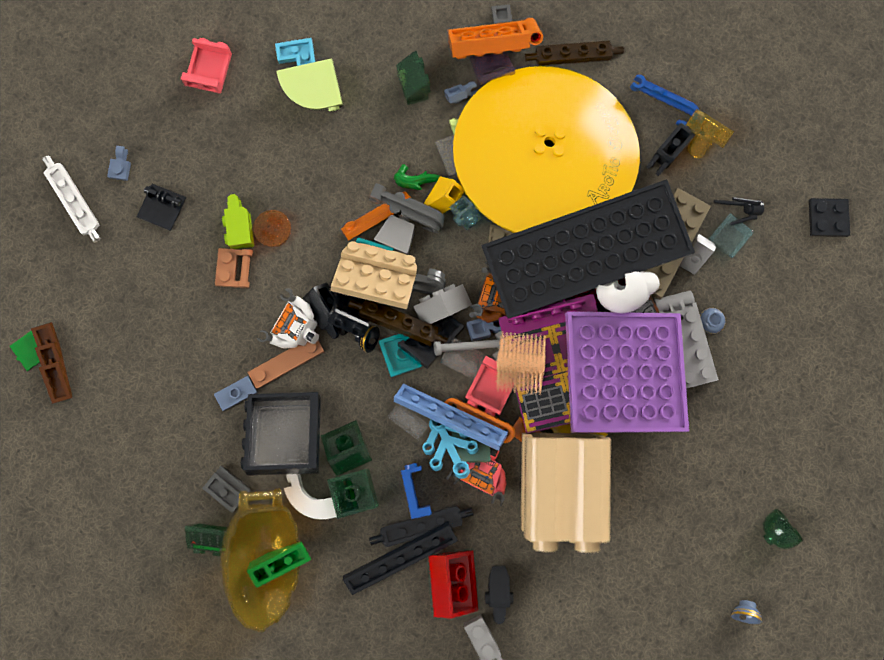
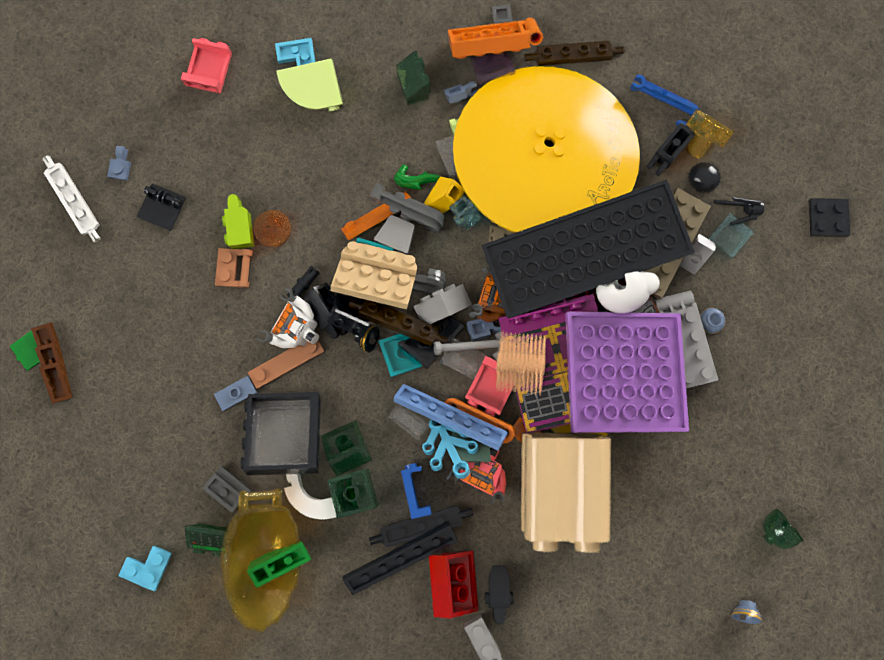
none -> medium azure plate [118,546,172,591]
none -> black pin [287,266,320,297]
none -> black hat [688,162,721,193]

